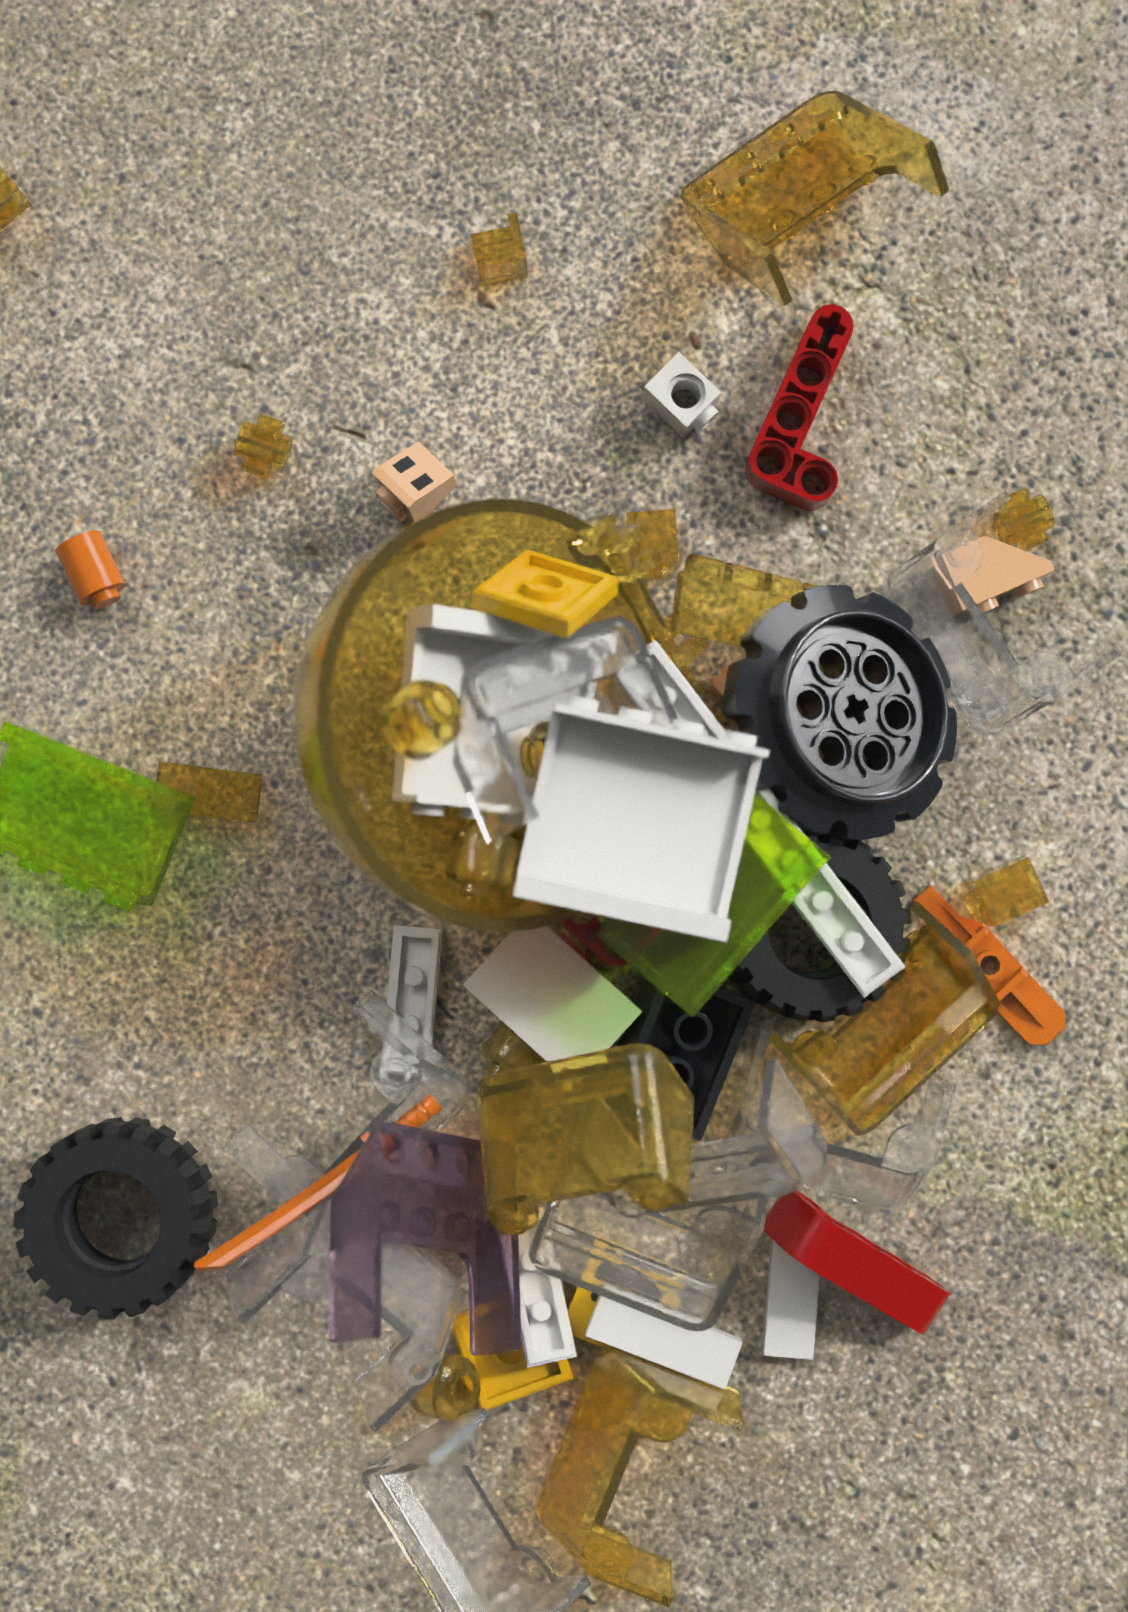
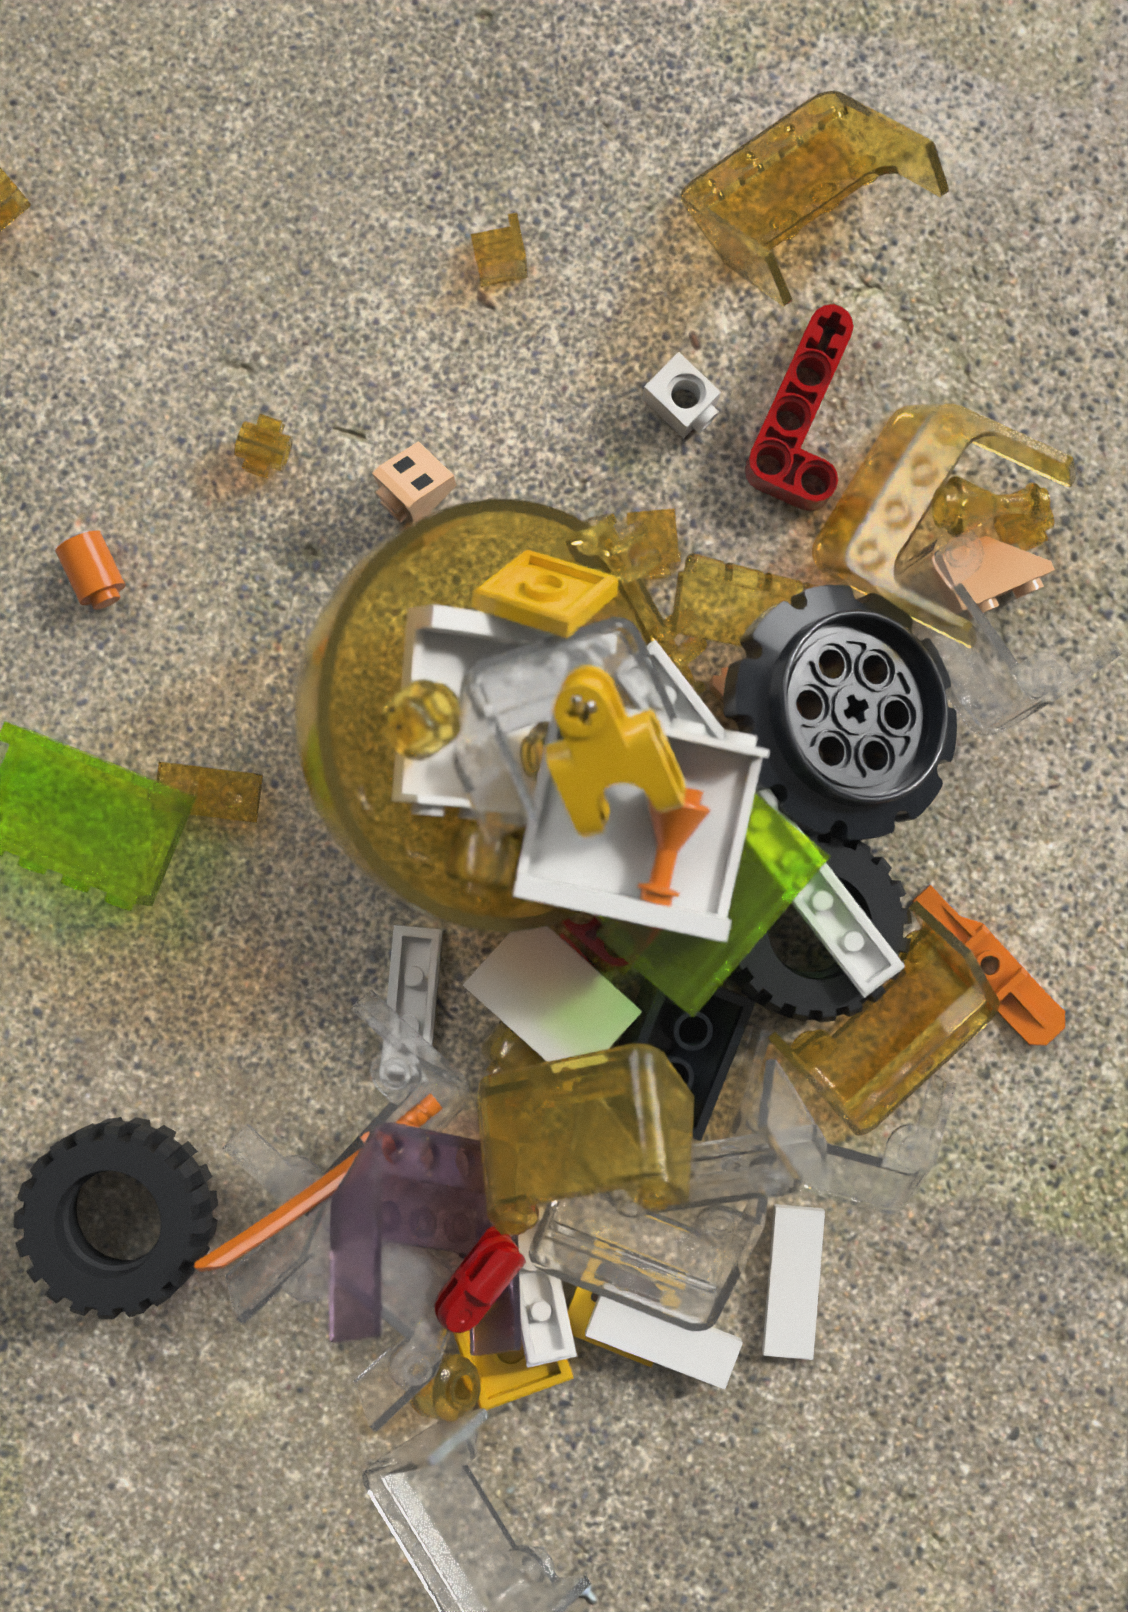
clear yellow windscreen [537,1345,745,1608] -> none
red beam [759,1184,951,1335] -> none
clear yellow brick [963,857,1049,927] -> none
none -> red arm [434,1225,526,1333]
none -> yellow piece [545,665,686,838]
none -> orange piece [637,787,710,906]
none -> clear yellow windscreen [812,403,1076,649]
none -> clear yellow piece [932,476,1050,537]

